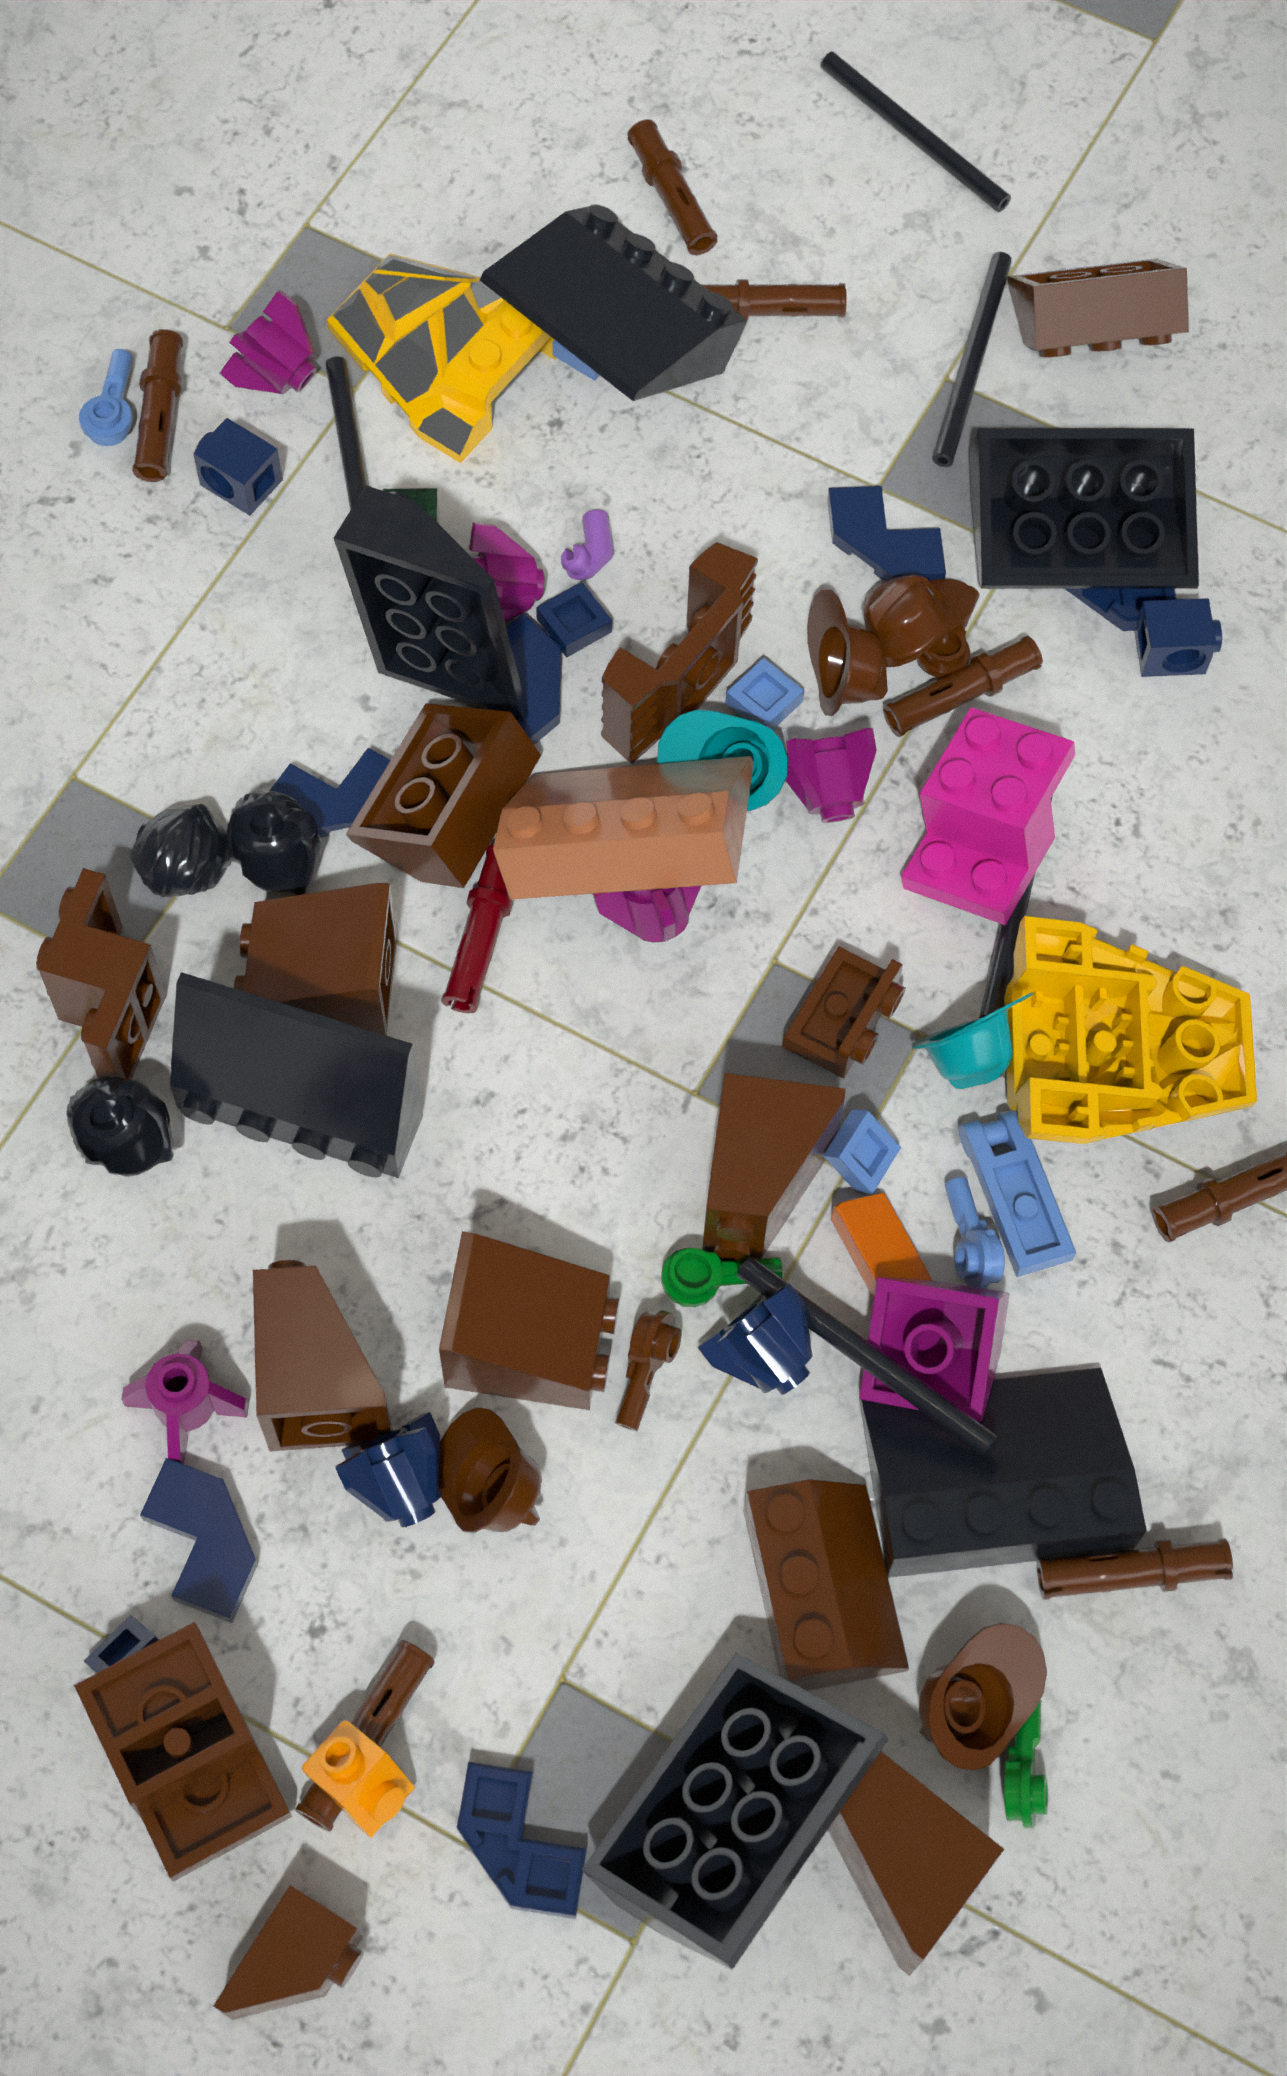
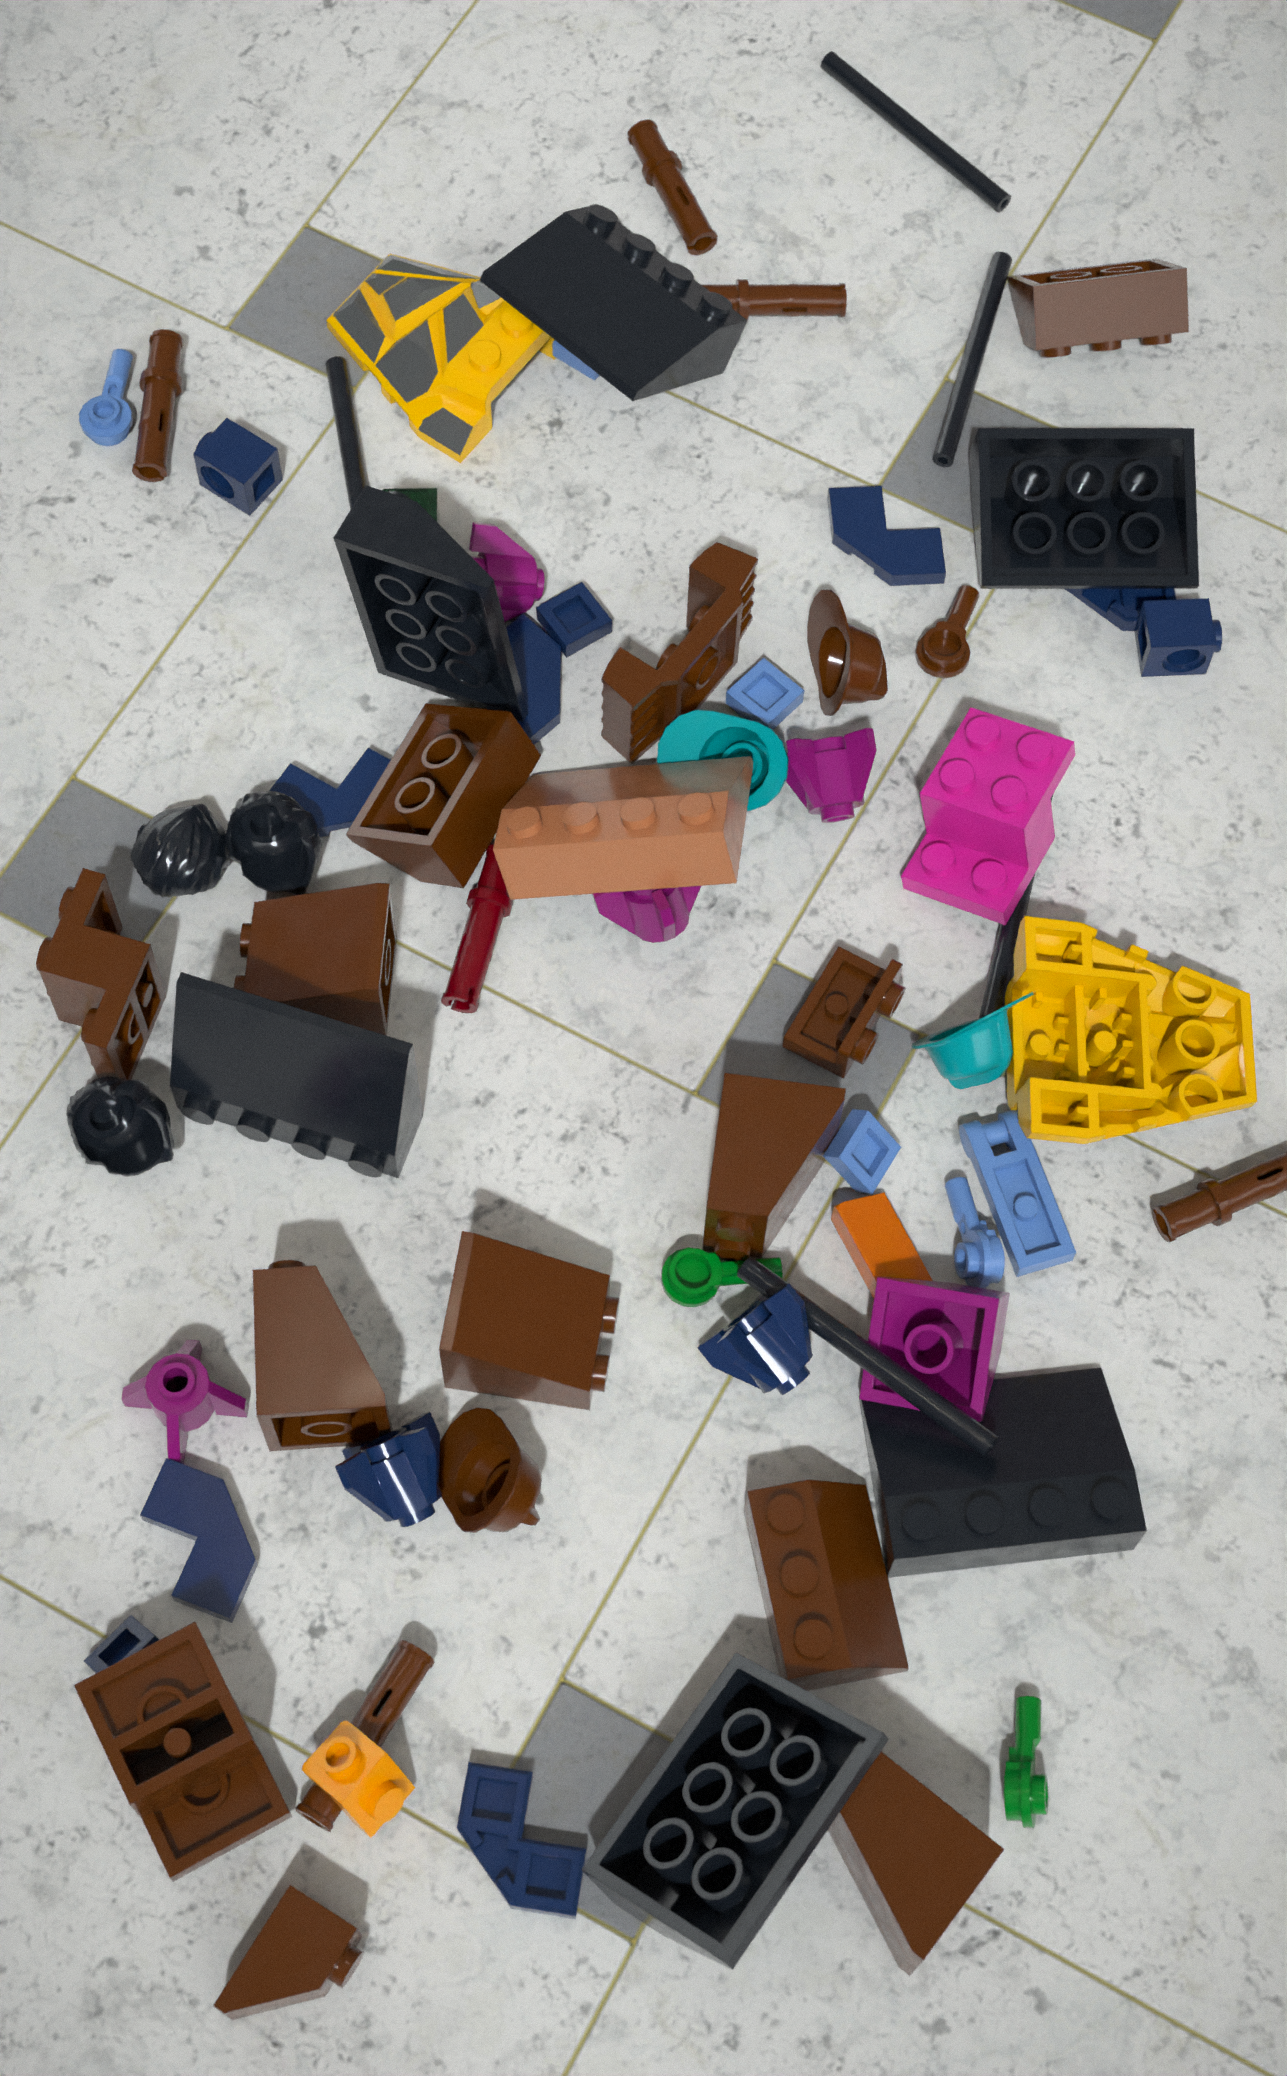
magenta brick [219,290,317,394] -> none
medium lavender arm [561,510,614,581] -> none
reddish brown plate [614,1310,682,1431] -> none
reddish brown piece [863,574,976,668] -> none
reddish brown pin [883,636,1043,737] -> none
reddish brown piece [918,1623,1047,1771] -> none
reddish brown pin [1037,1538,1233,1600] -> none

